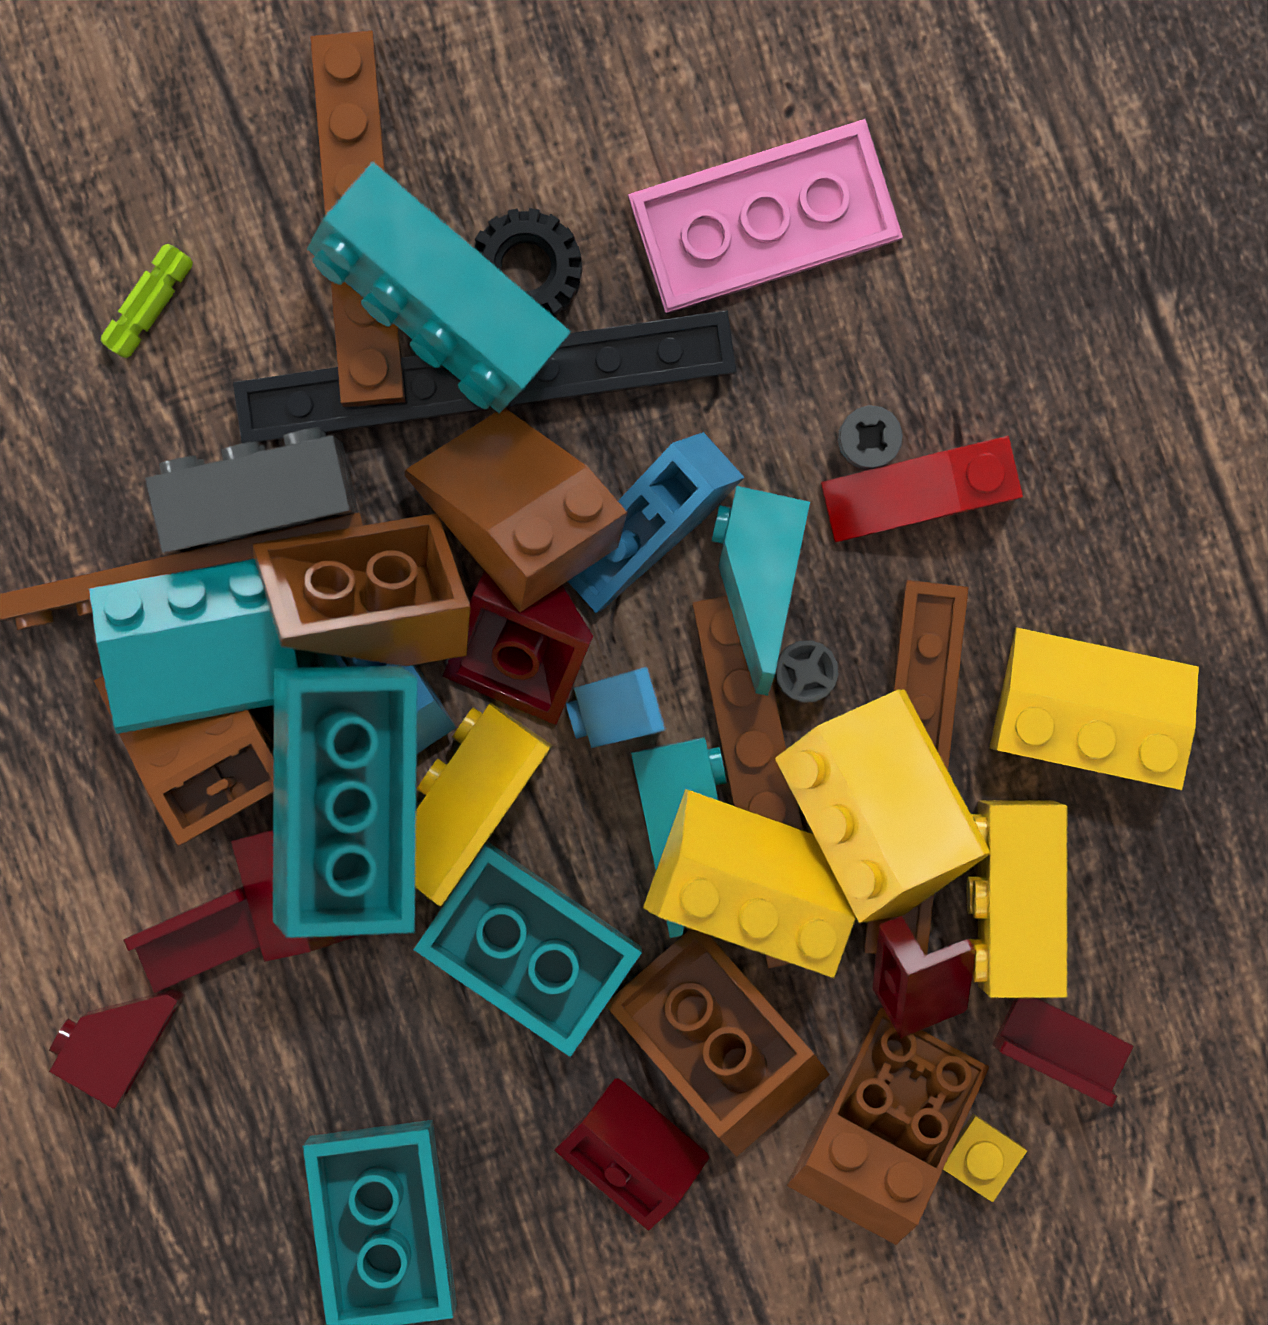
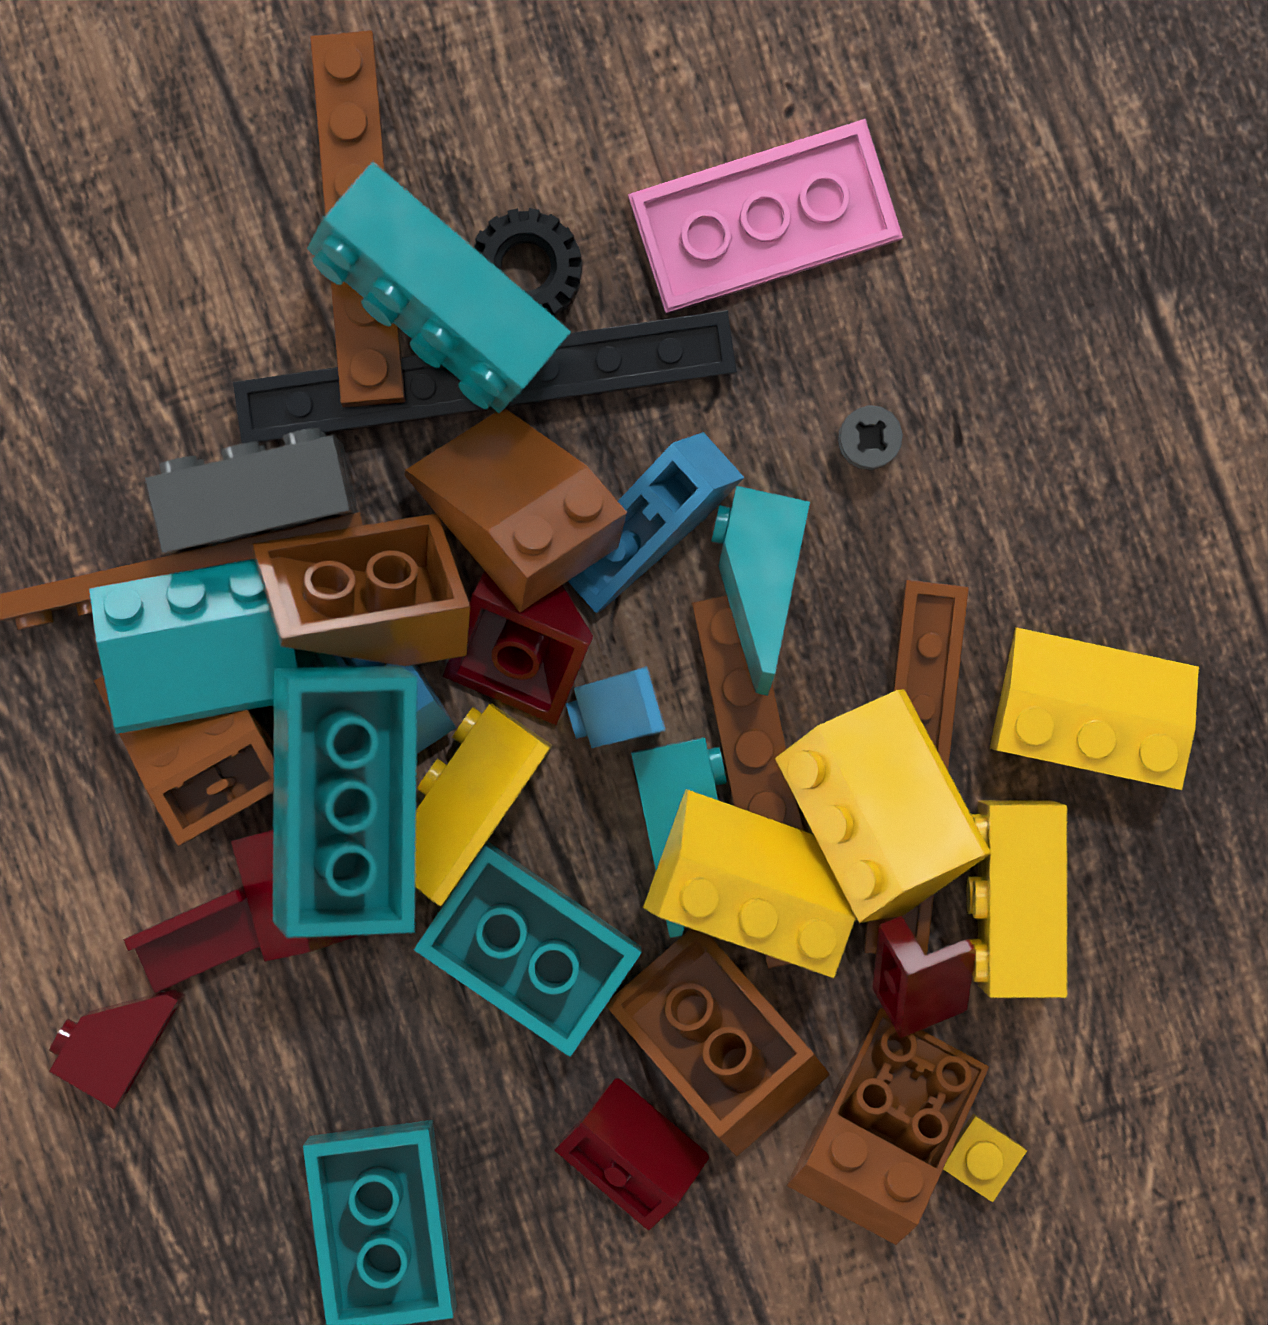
lime axle [100,244,193,358] -> none
dark grey wheel [775,640,838,703] -> none
red slope [820,436,1023,543] -> none
dark red panel [992,998,1134,1107] -> none

